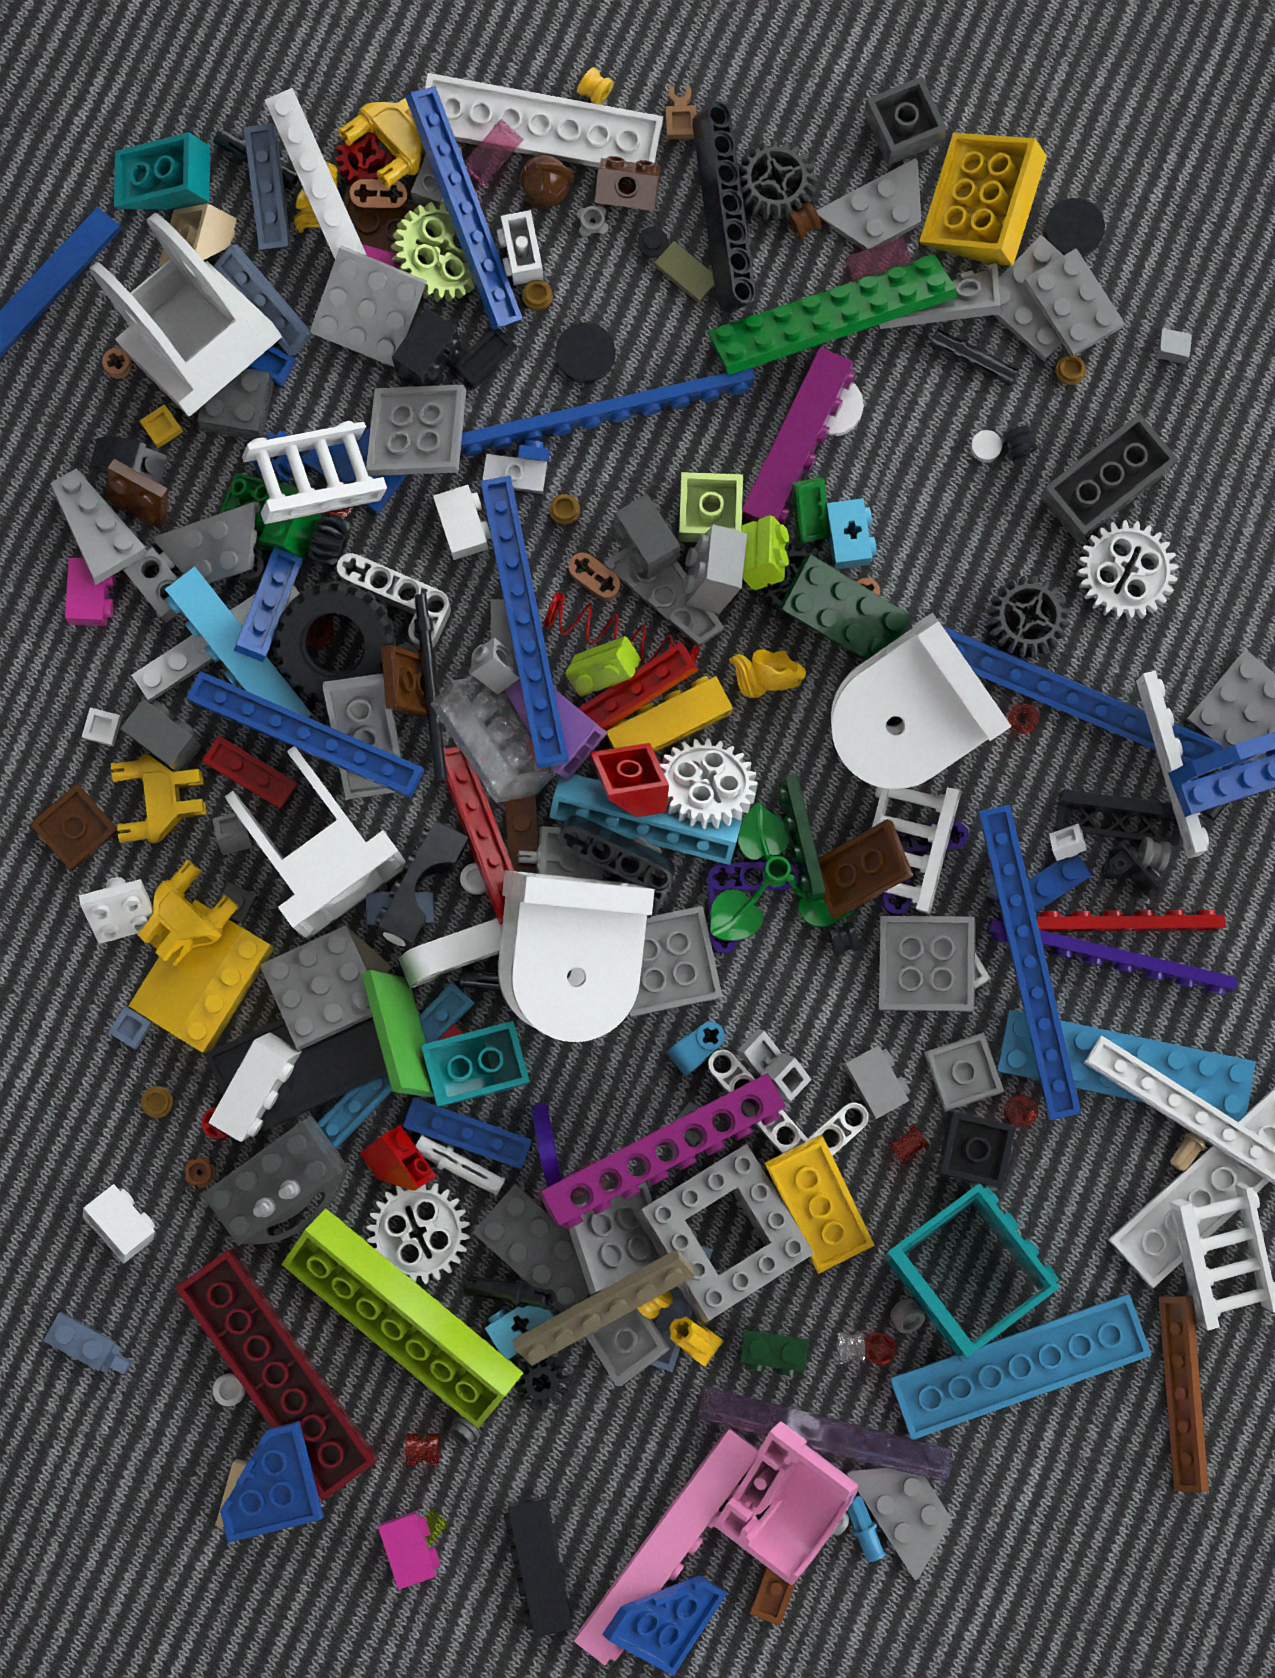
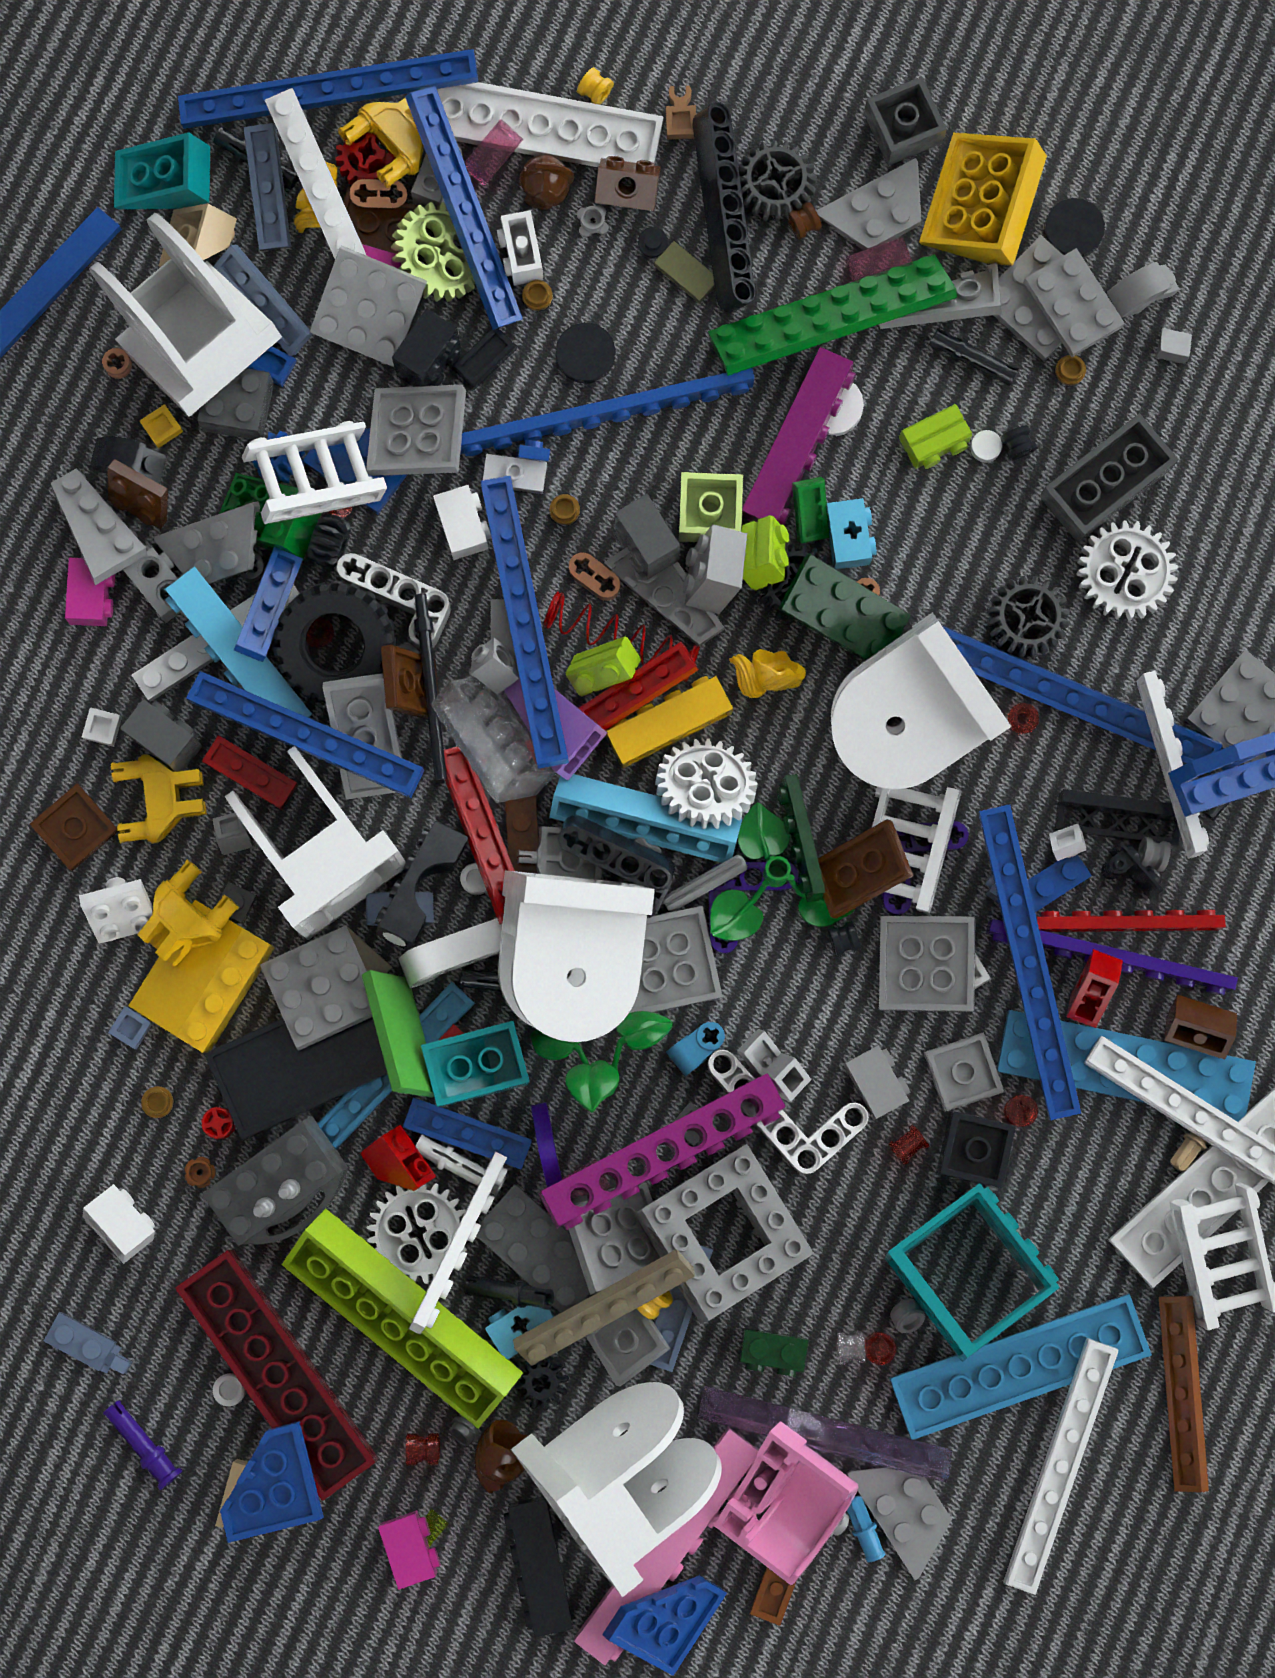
white wedge [208,1032,302,1142] -> none
red slope [590,743,669,817] -> none
yellow piece [669,1316,724,1367] -> none
yellow tile [764,1135,875,1274] -> none
none -> dark purple pin [103,1400,183,1491]
none -> blue plate [178,49,479,129]
none -> white plate [409,1152,508,1334]
none -> reddish brown helmet [474,1419,528,1494]
none -> white piece [511,1382,722,1597]
none -> green plant [530,1011,673,1113]
none -> light grey axle [663,855,747,911]
none -> lime brick [899,404,972,469]
none -> white tile [1003,1338,1119,1595]
none -> red brick [1066,949,1123,1028]
none -> light grey brick [1107,262,1180,318]
none -> reddish brown brick [1164,994,1237,1060]

